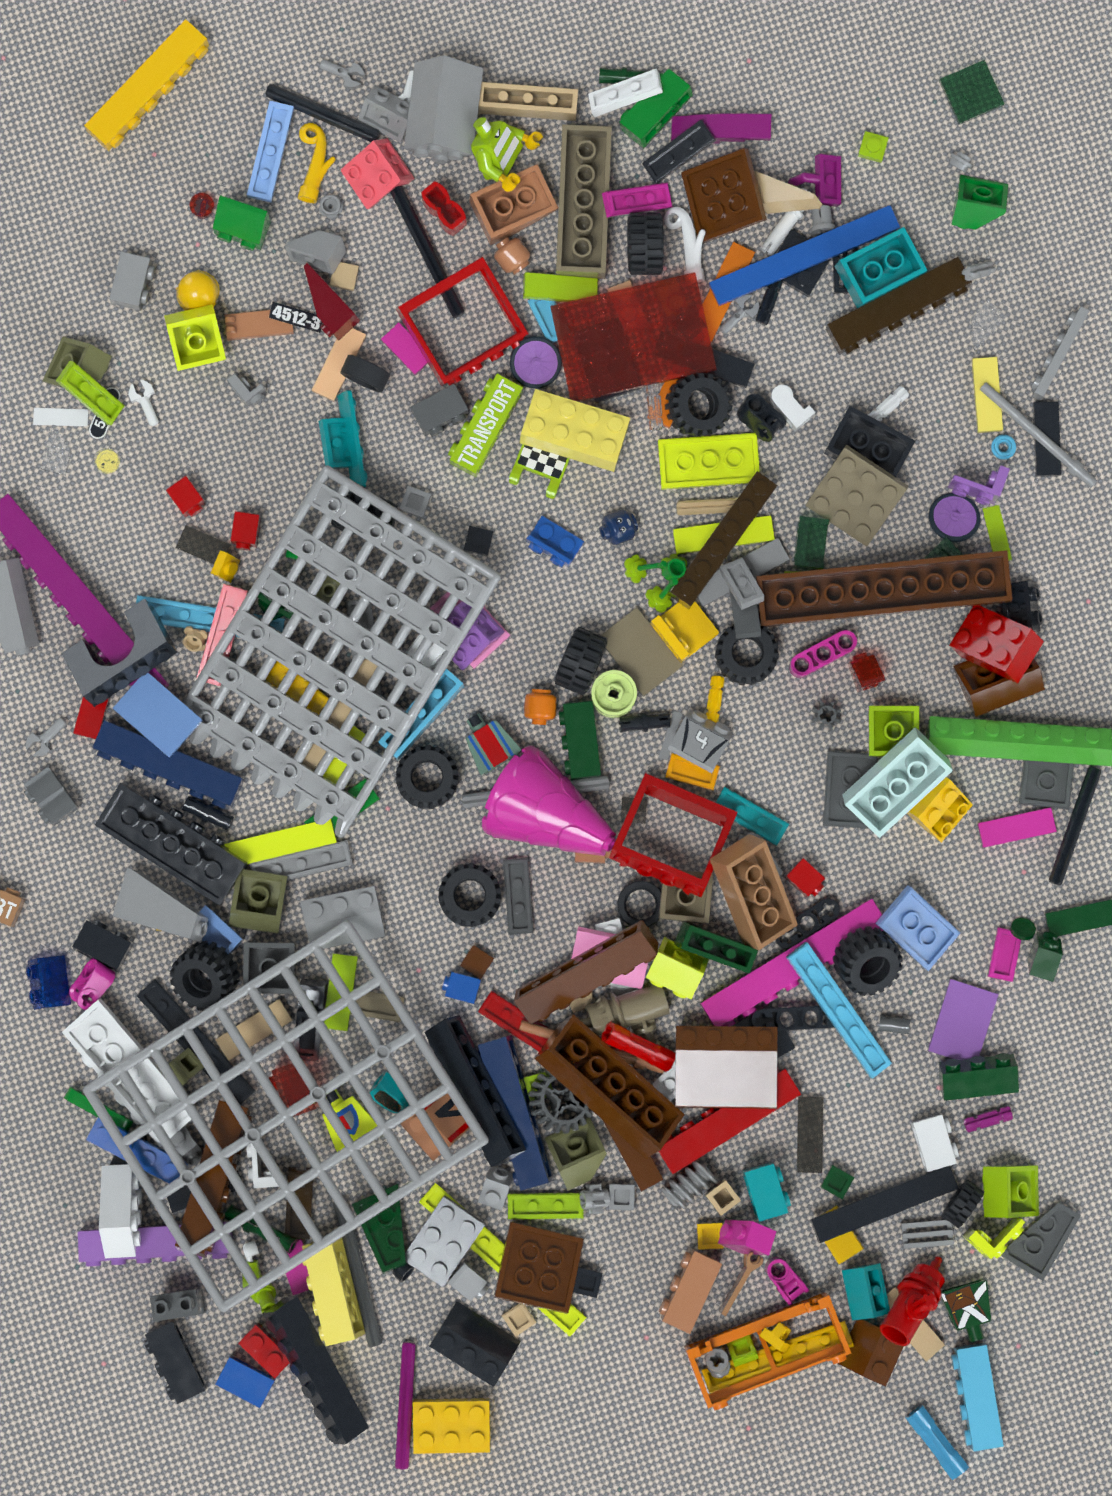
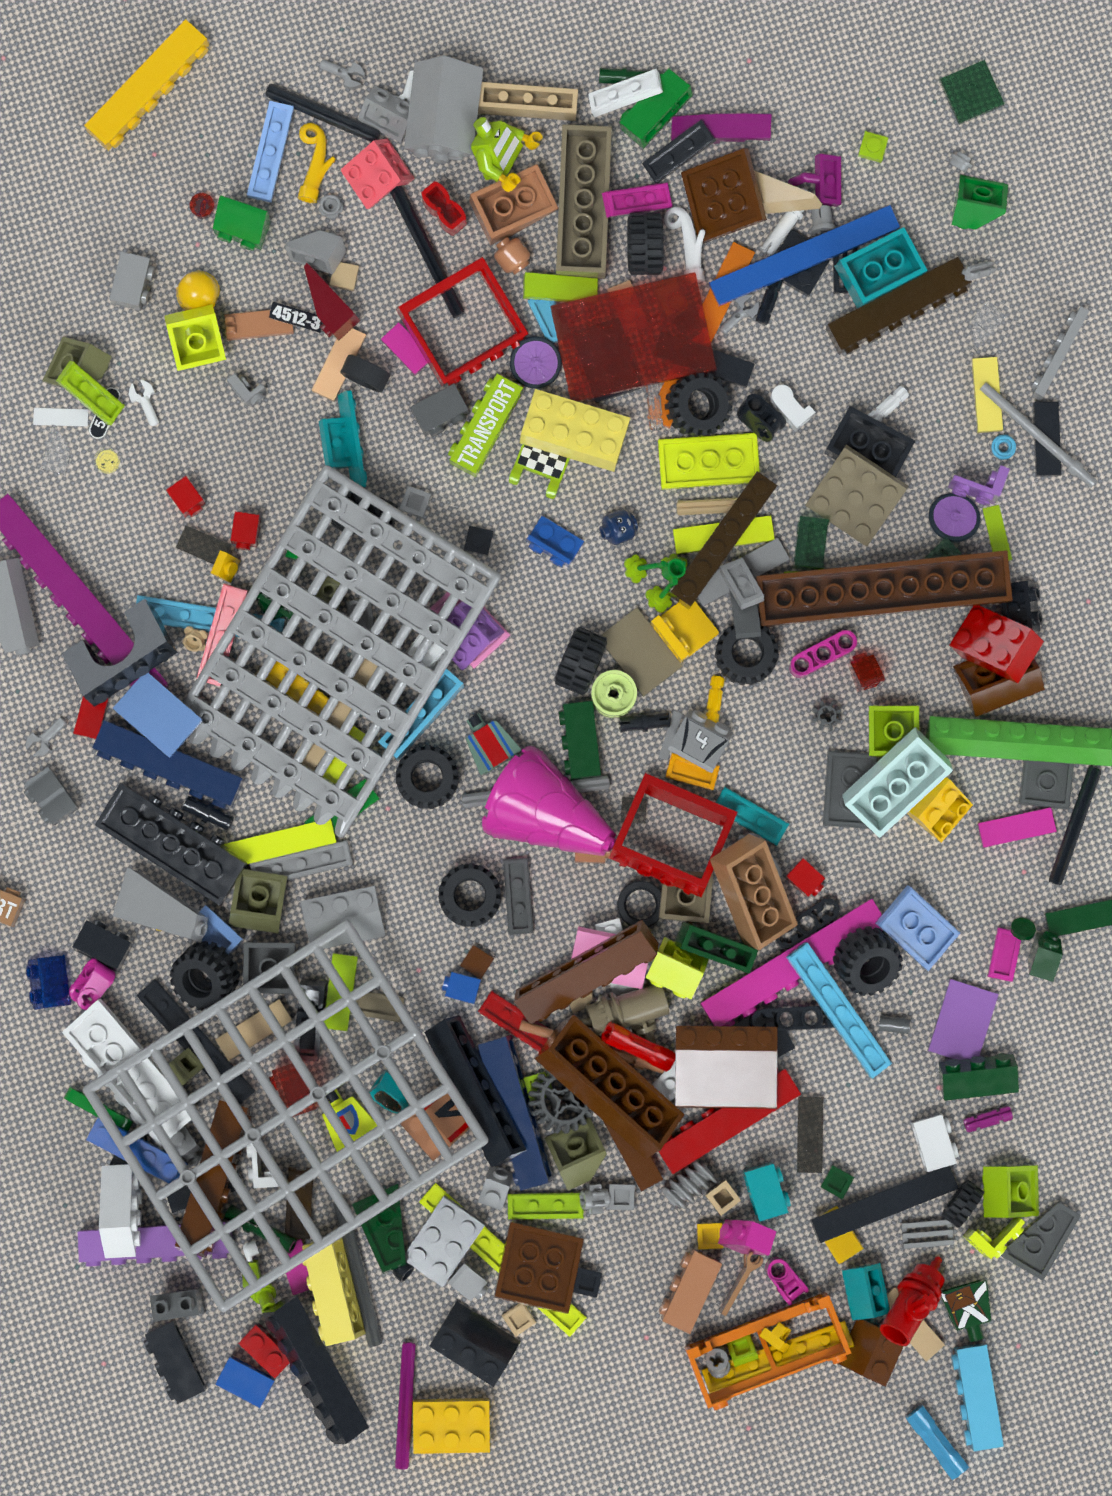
orange head [524,689,557,725] -> none

